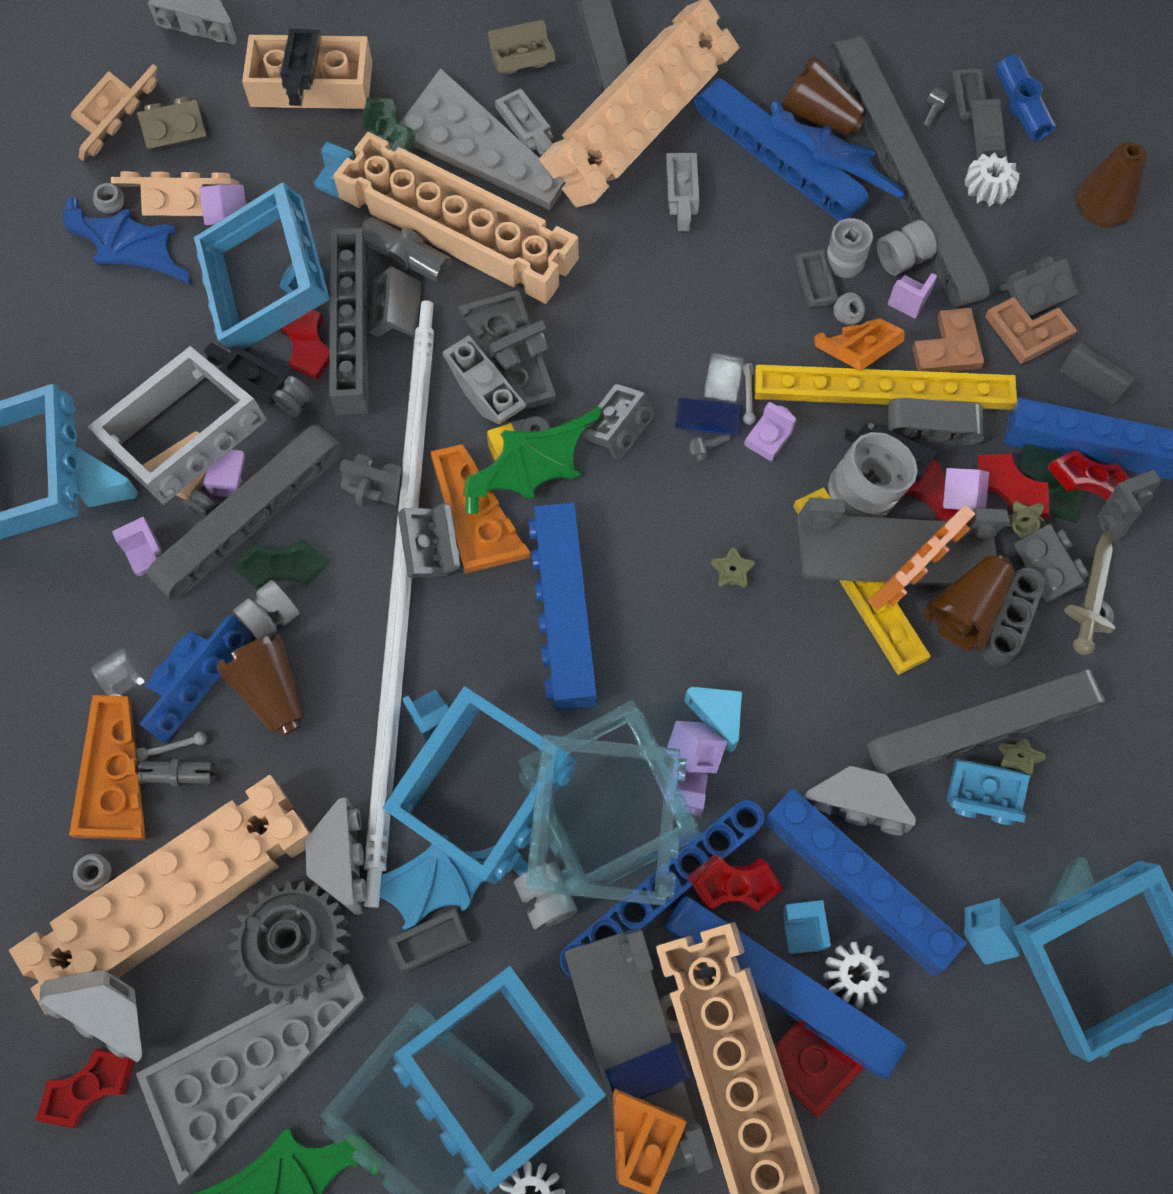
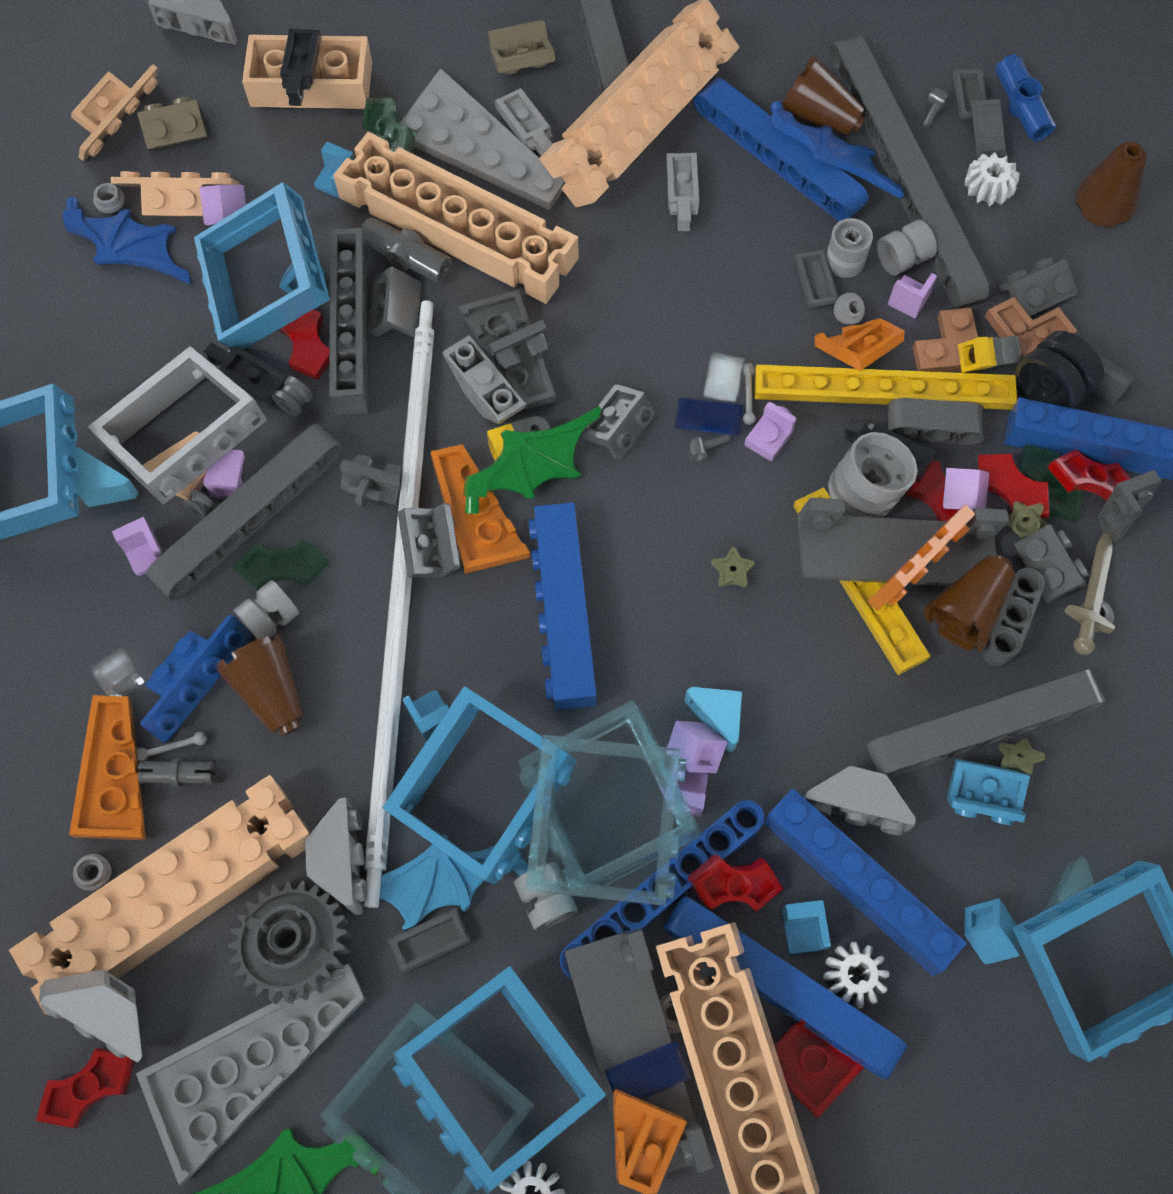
none -> leg [958,336,1022,373]
none -> black wheel [1015,331,1105,409]

